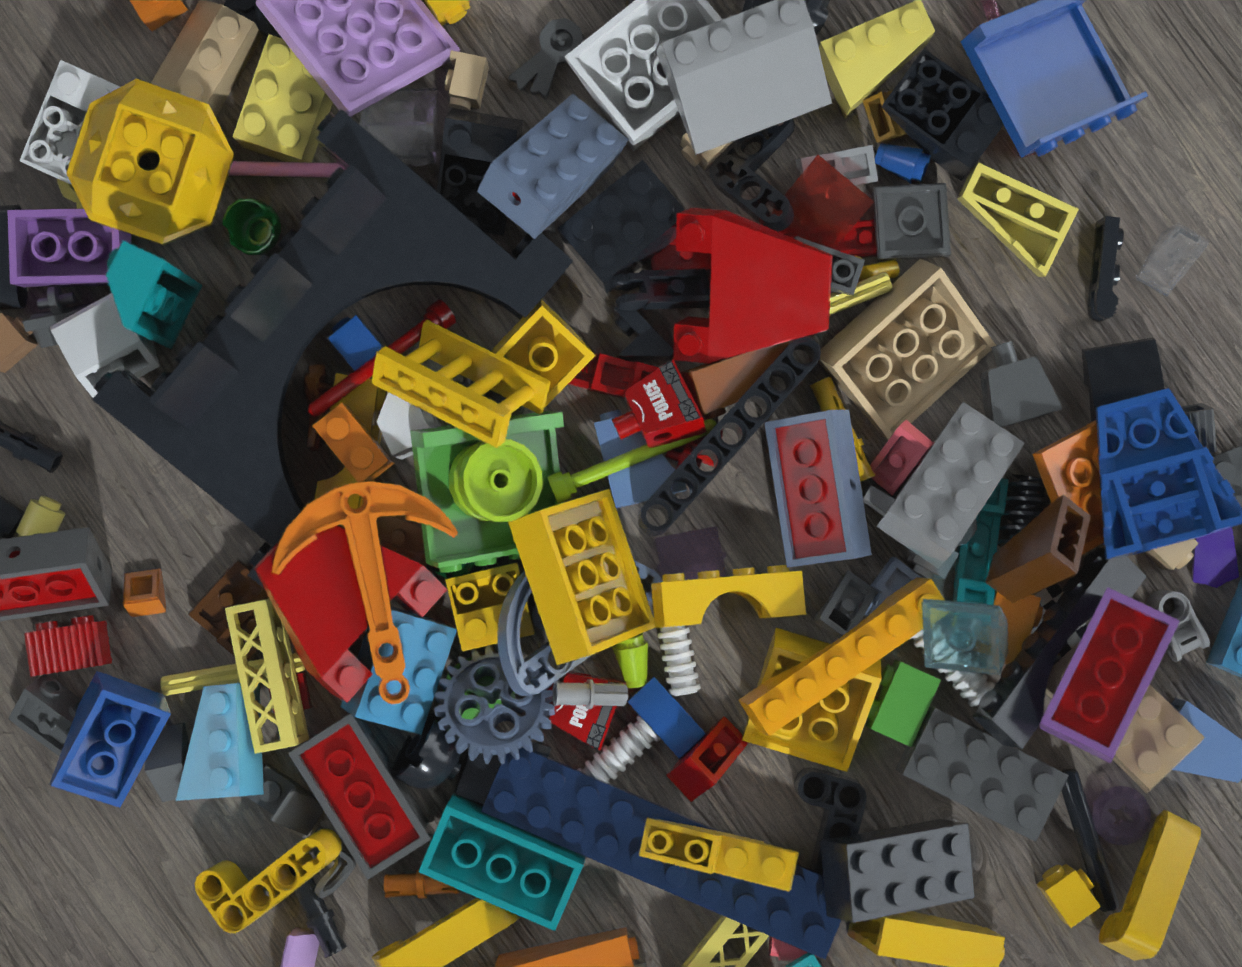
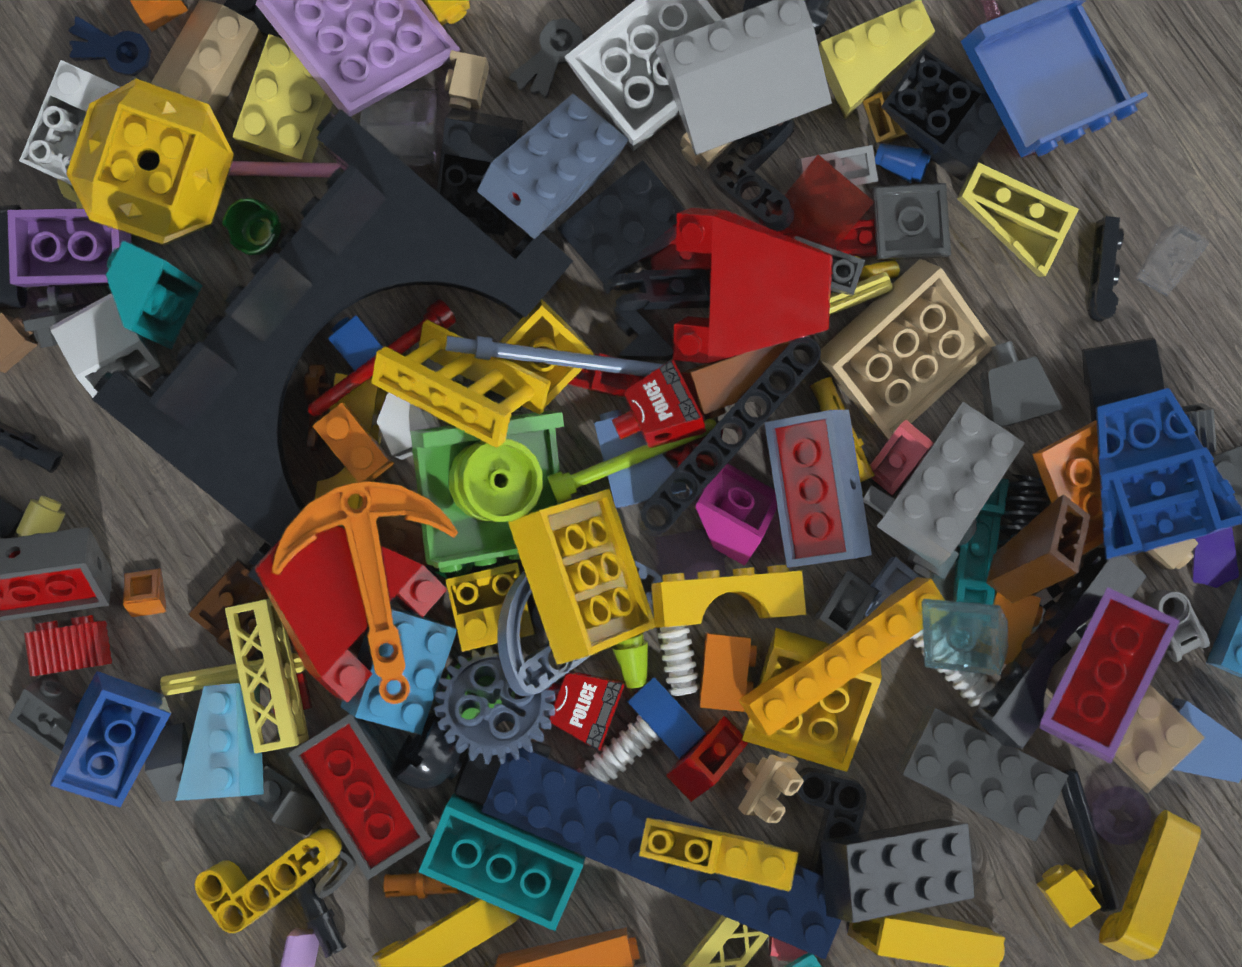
light grey axle [552,679,628,709] -> none
bright green brick [866,660,941,747] -> none
none -> dark blue piece [68,17,151,76]
none -> sand blue bar [445,336,664,377]
none -> dark pink slope [695,464,777,566]
none -> orange brick [698,632,757,712]
none -> tan hips [738,755,804,823]

